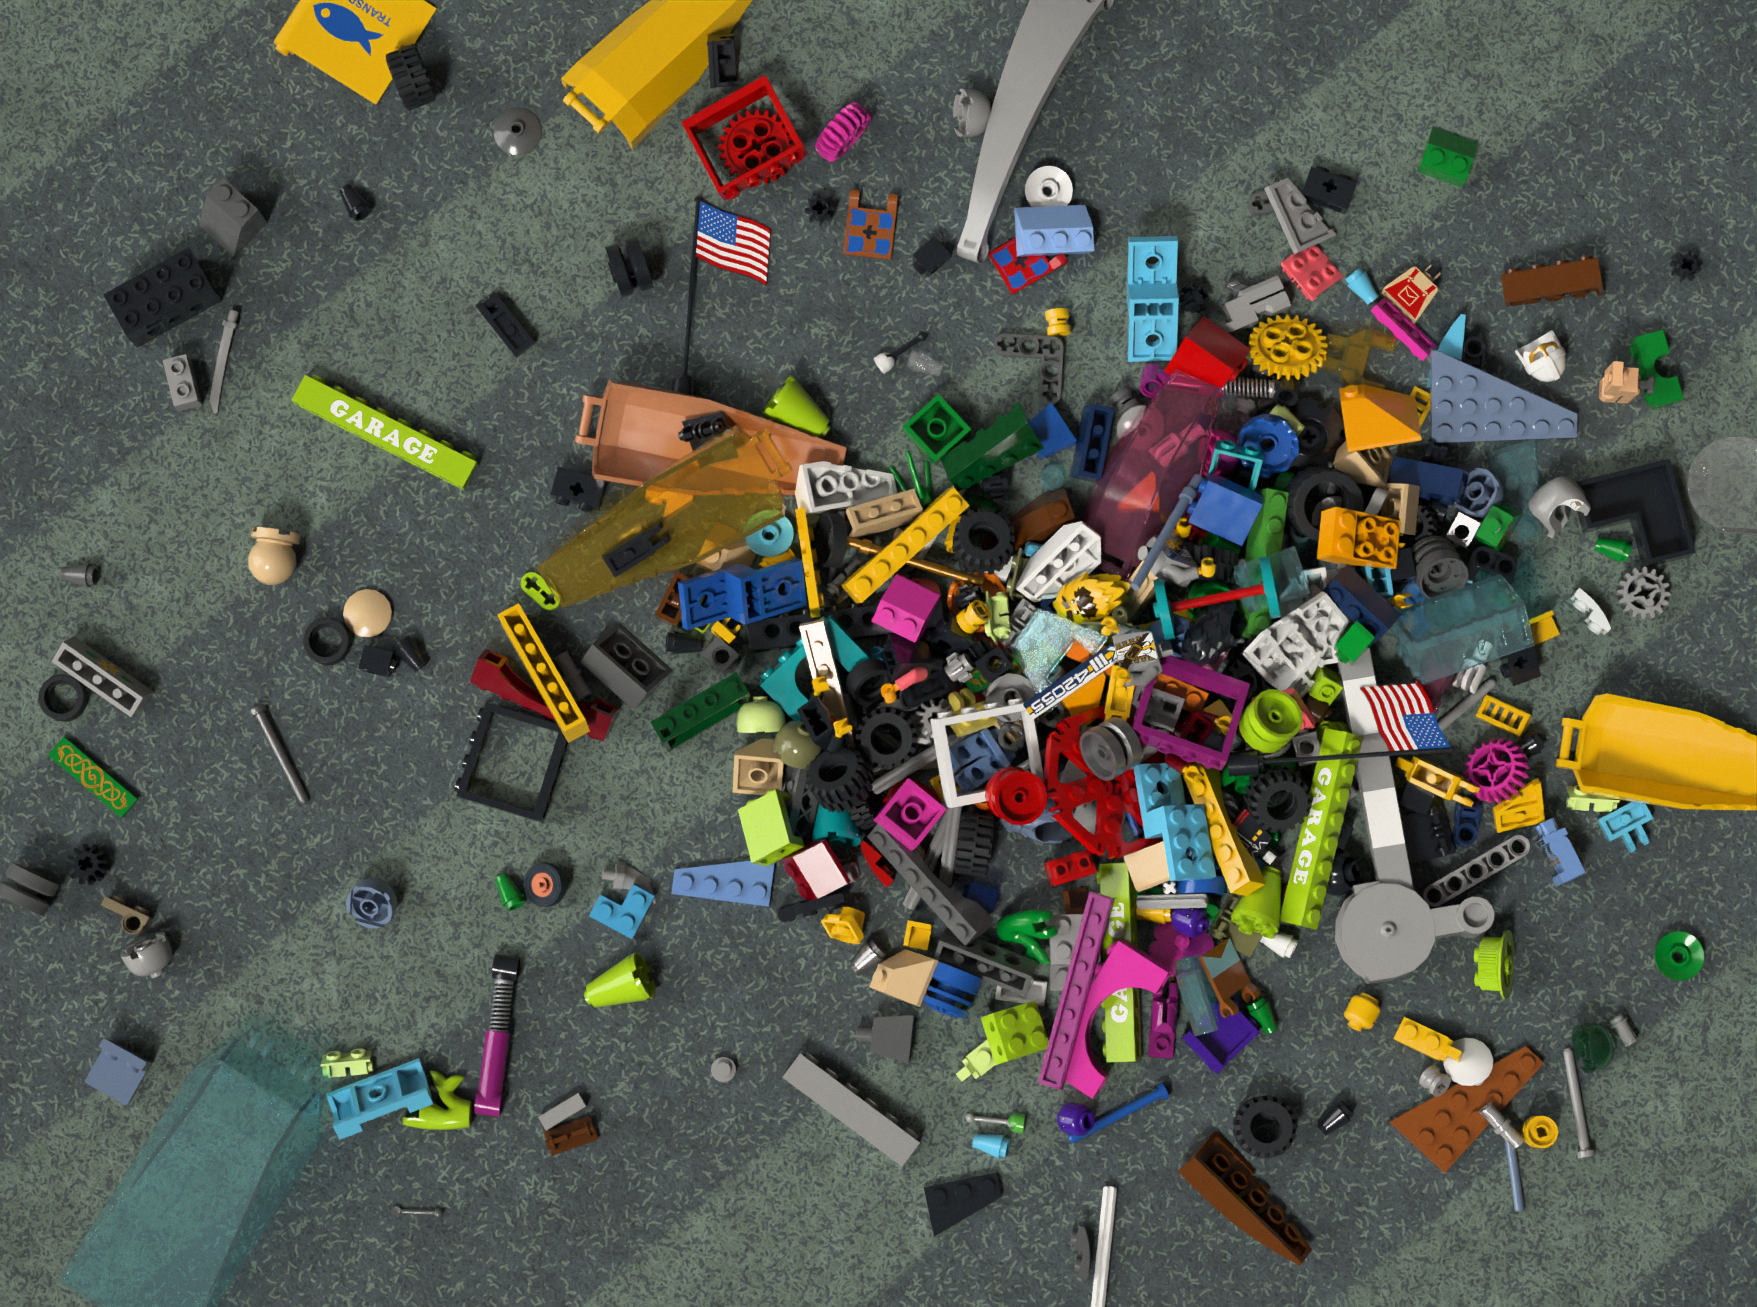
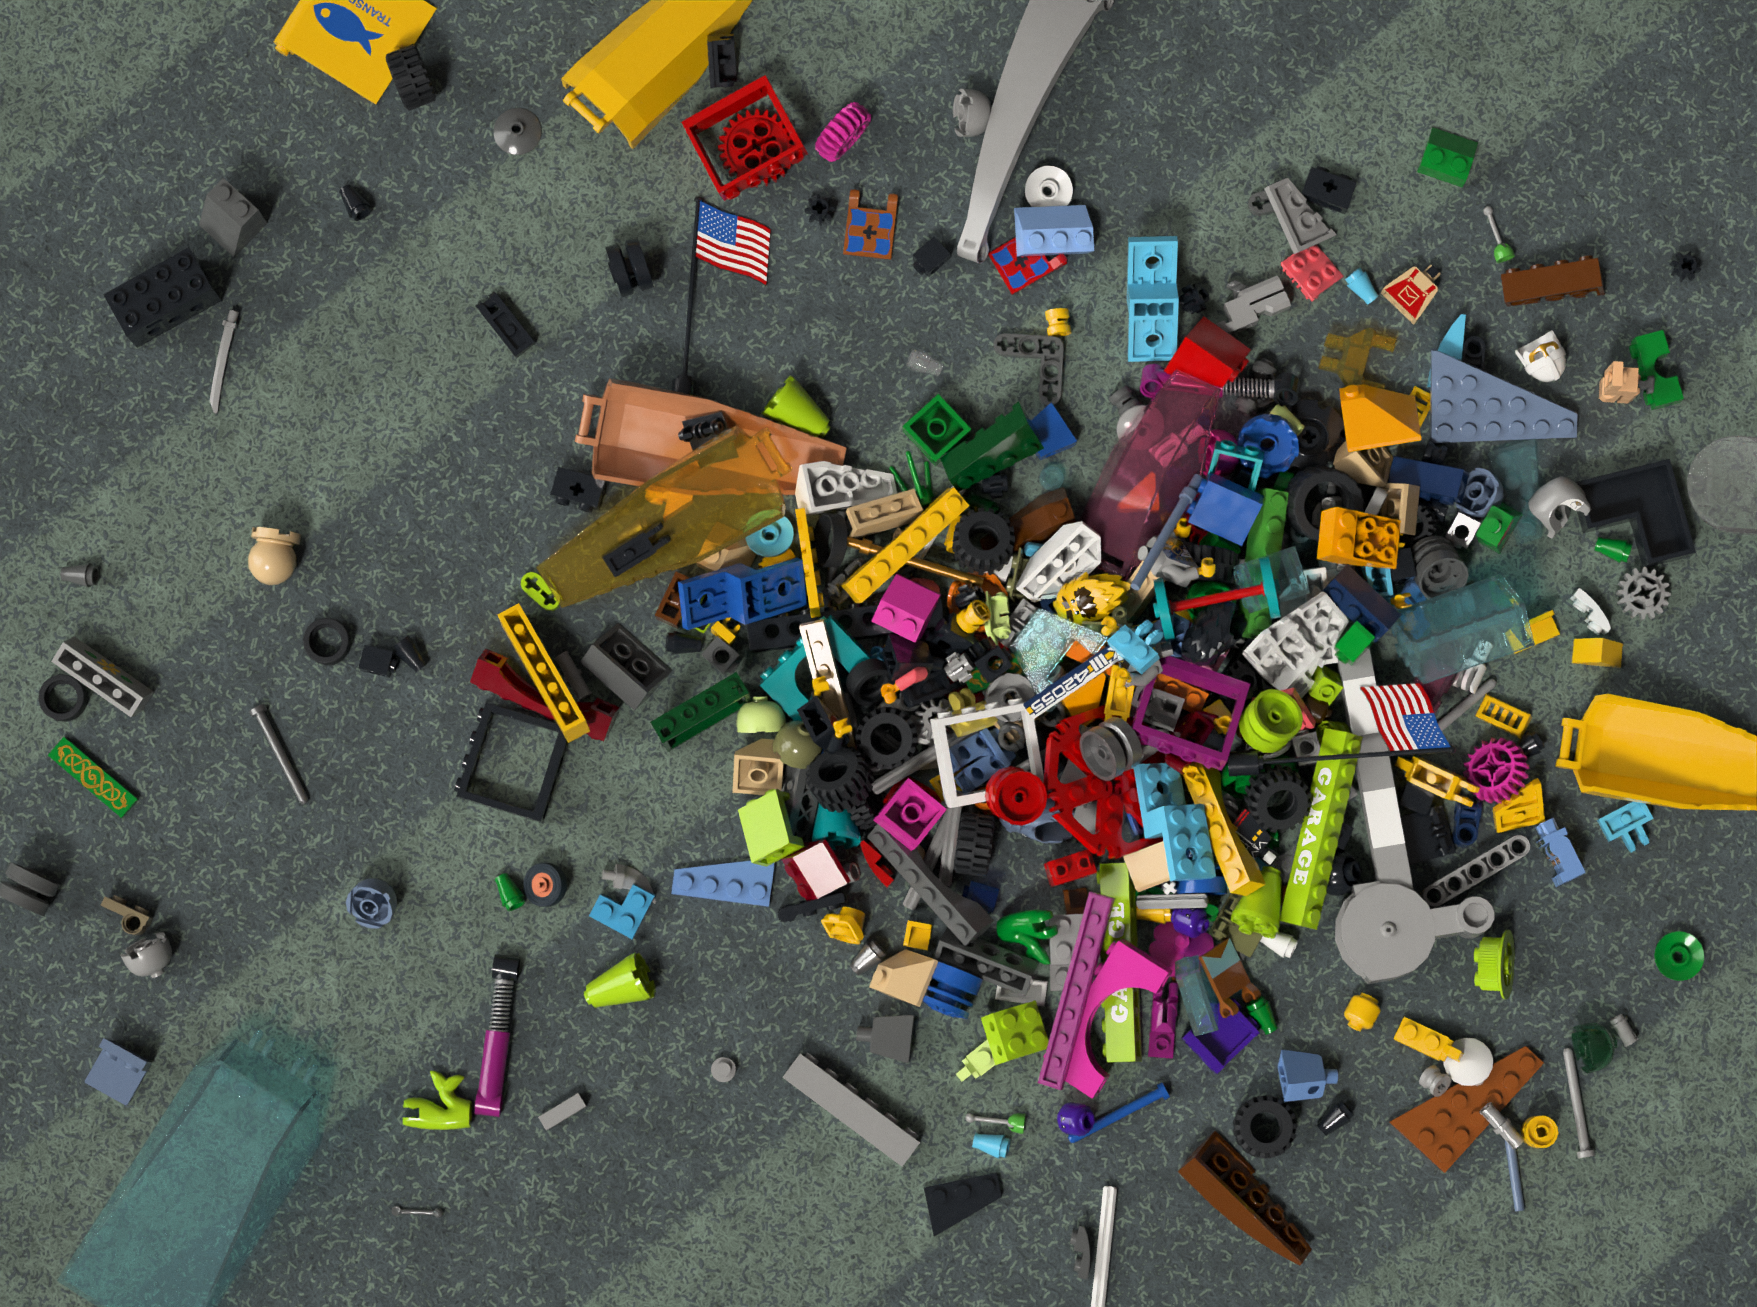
black gear [67,844,110,886] -> none
light grey brick [163,354,202,411] -> none
lime brick [291,375,479,491] -> none
yellowish green hinge [320,1048,373,1078] -> none
medium azure piece [326,1058,433,1140] -> none
tan dish [343,589,392,637] -> none
reddish brown hinge [544,1116,599,1156] -> none
hinge [874,332,927,374] -> none
dark blue brick [1070,403,1114,482] -> none
yellow gear [1248,314,1328,380] -> none
dark pink plate [1371,297,1438,361] -> none
black piece [1463,546,1517,605] -> none
black brick [1495,625,1541,686] -> none
yellowish green hinge [1566,785,1620,813] -> none
none -> medium azure hinge [1107,620,1164,675]
none -> medium blue torso [1278,1050,1338,1102]
none -> hinge [1483,206,1515,263]
none -> yellow slope [1572,638,1623,668]

